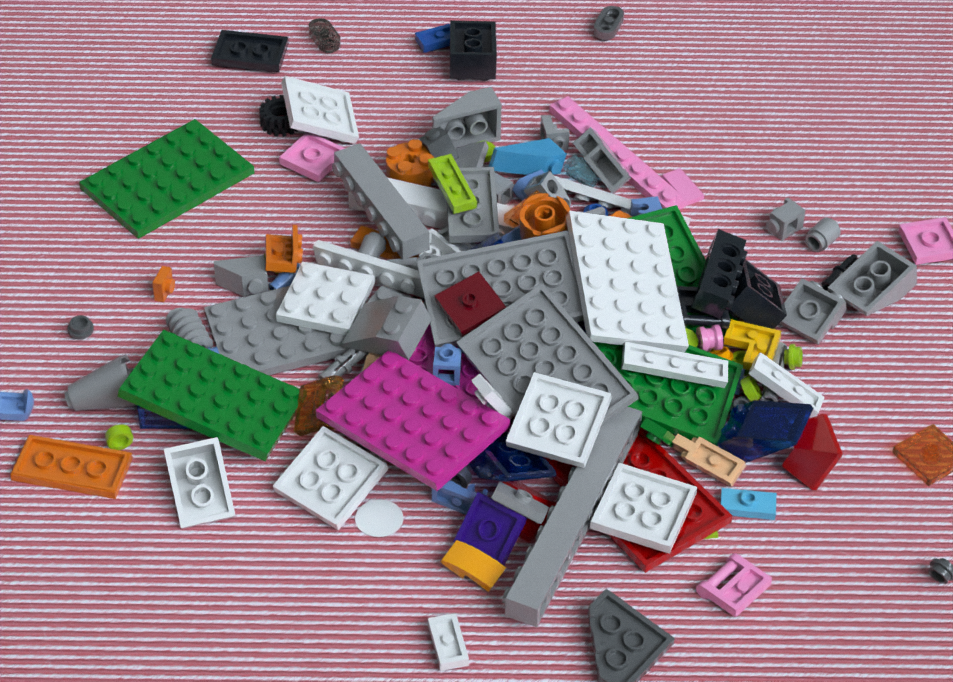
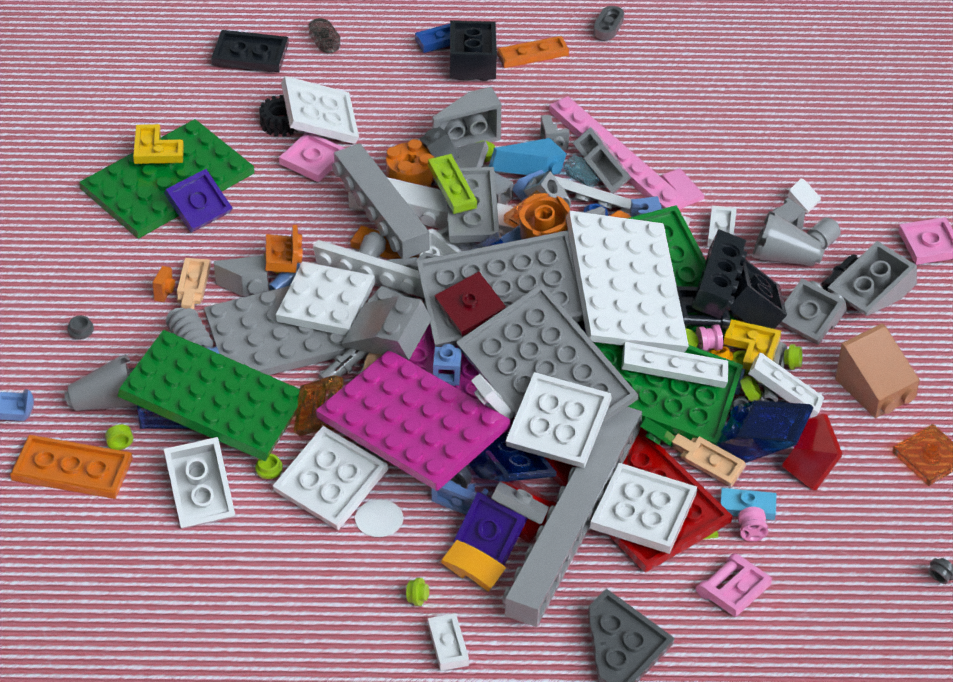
none -> yellow plate [133,124,184,164]
none -> dark purple plate [164,169,233,233]
none -> light nougat hinge [177,258,211,309]
none -> lime plate [255,454,283,479]
none -> lime plate [406,577,429,606]
none -> orange tile [497,36,569,68]
none -> white plate [707,205,737,246]
none -> bright pink wheel [738,507,768,541]
none -> light grey cone [752,211,825,266]
none -> white slope [788,178,821,213]
none -> nougat slope [835,323,920,418]

